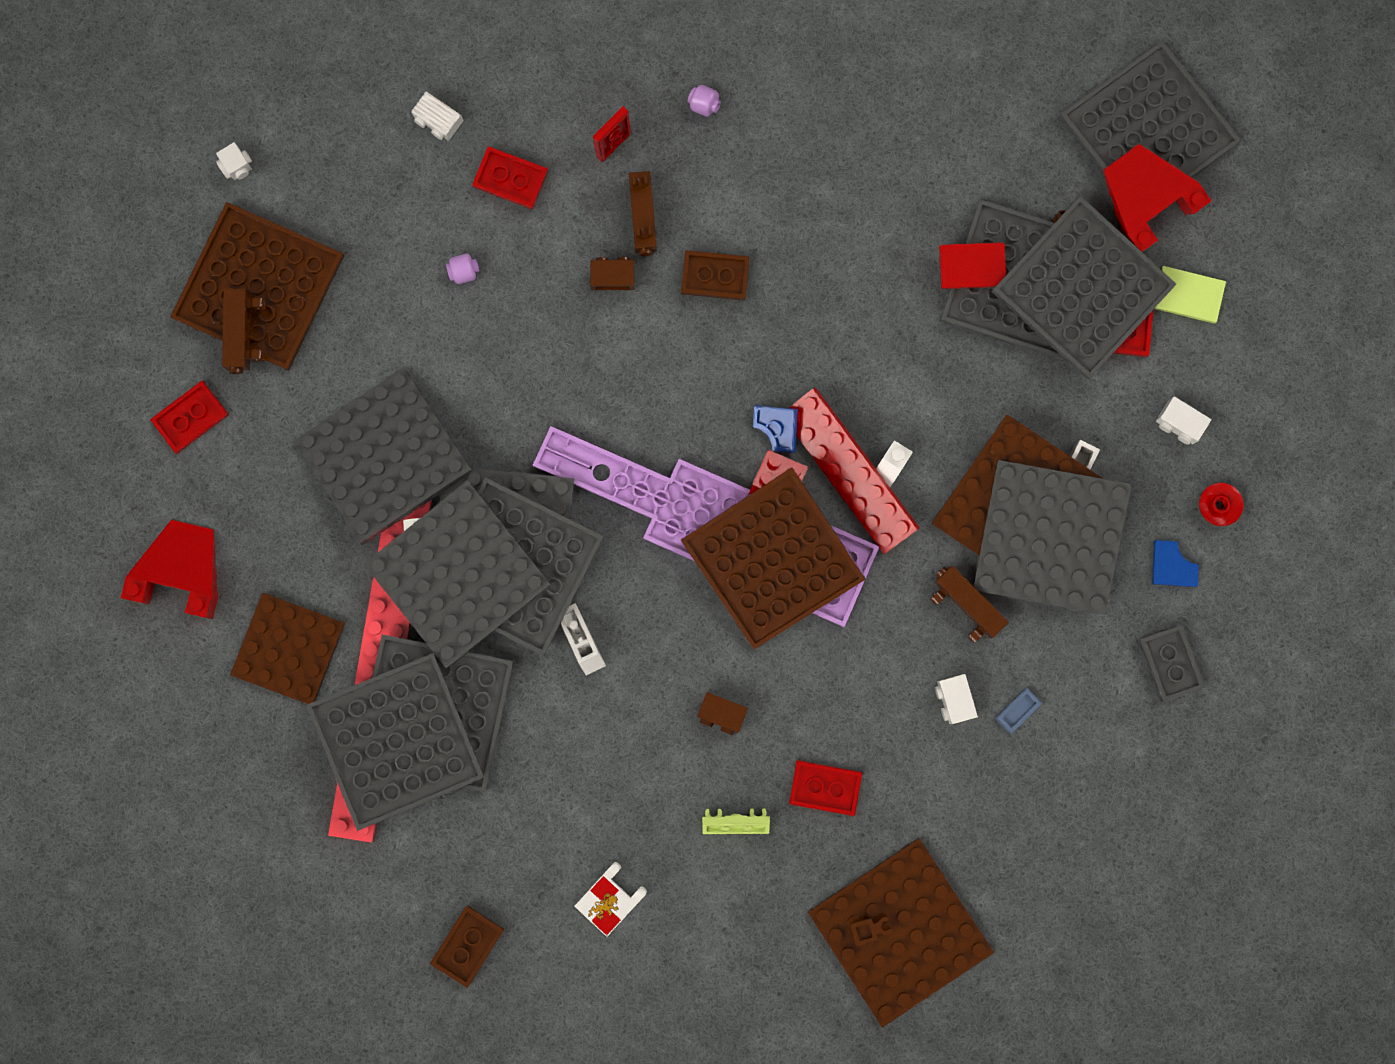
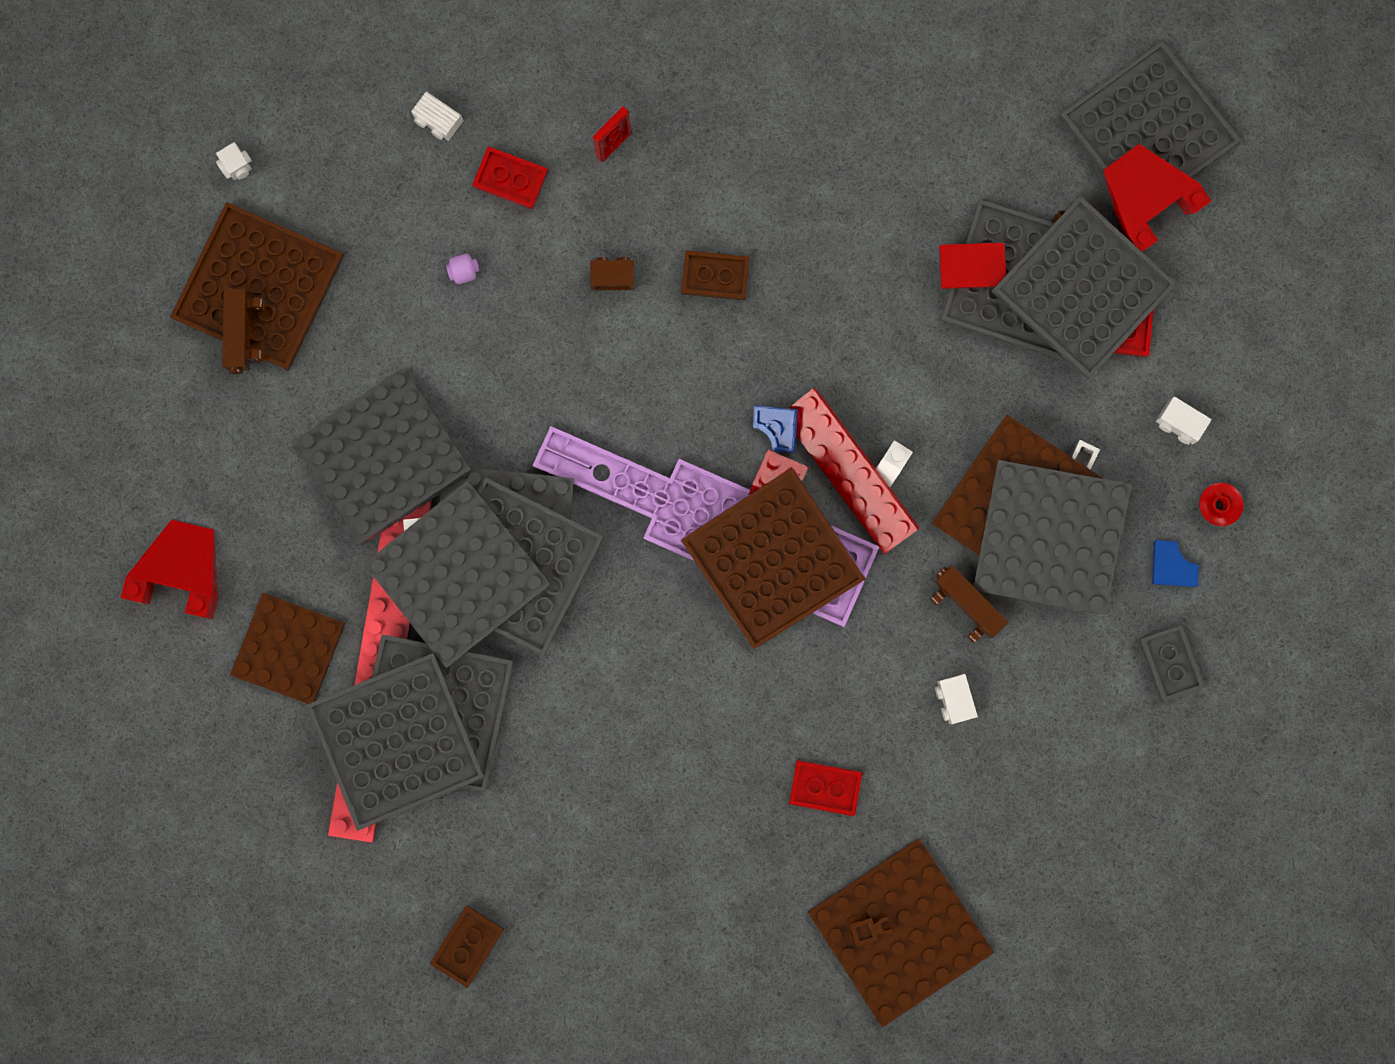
red tile [150,380,229,454] -> none
white slope [561,603,606,676] -> none
flag [574,862,647,937] -> none
reddish brown brick [629,171,657,256] -> none
lavender head [688,85,721,117] -> none
reddish brown brick [697,692,748,735] -> none
yellowish green plate [702,809,770,834] -> none
sand blue tile [995,687,1042,734] -> none
yellowish green tile [1154,266,1226,324] -> none

